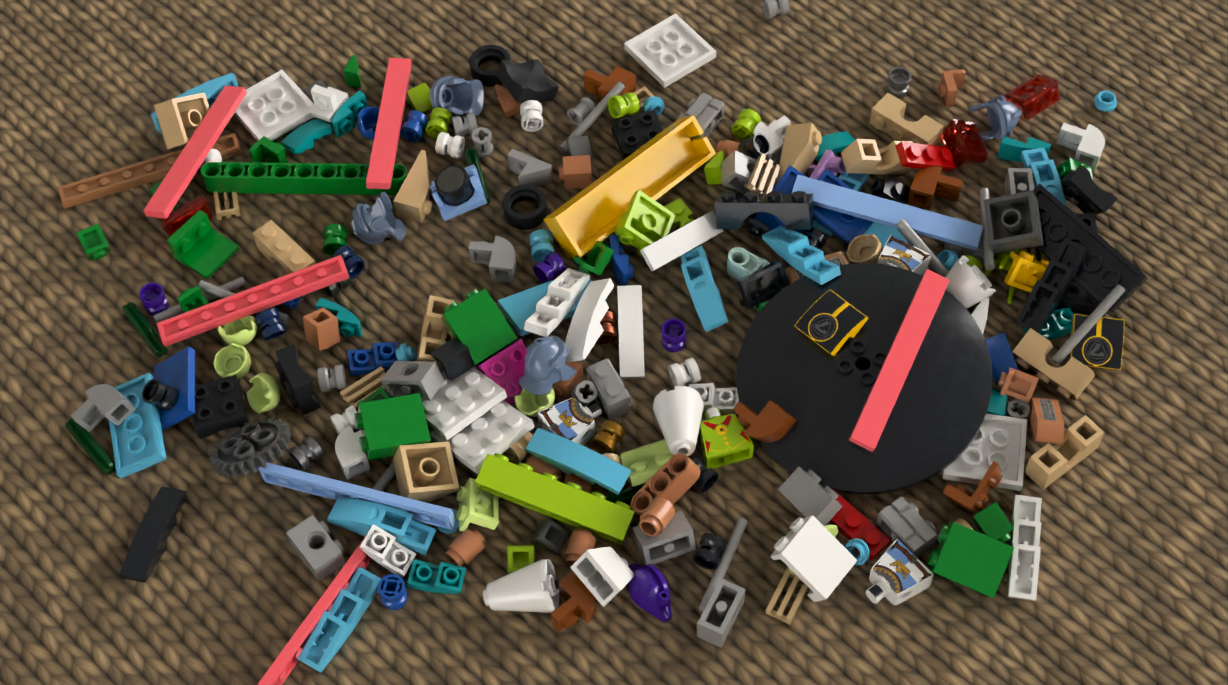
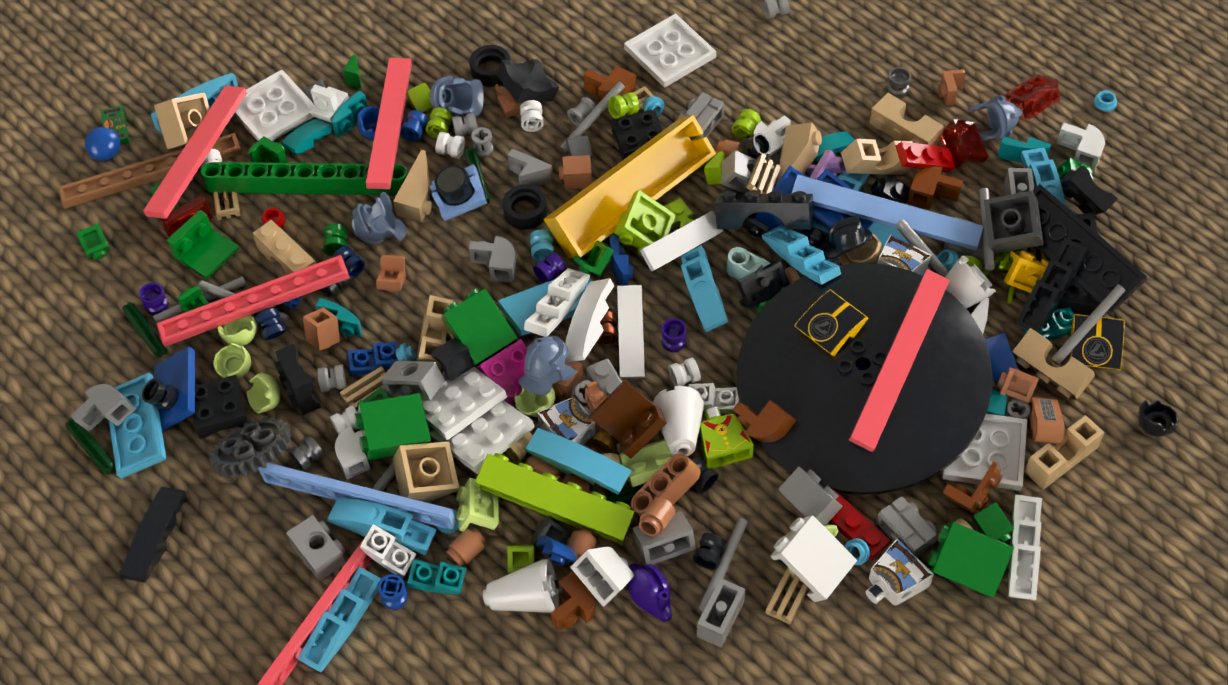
none -> blue hair [85,127,120,162]
none -> tile [100,105,130,145]
none -> red plate [261,208,285,228]
none -> nougat bracket [376,255,406,292]
none -> blue slope [536,536,577,566]
none -> nougat plate [585,380,606,412]
none -> reddish brown bracket [590,381,667,459]
none -> black piece [818,216,872,260]
none -> black hair [1138,400,1179,437]

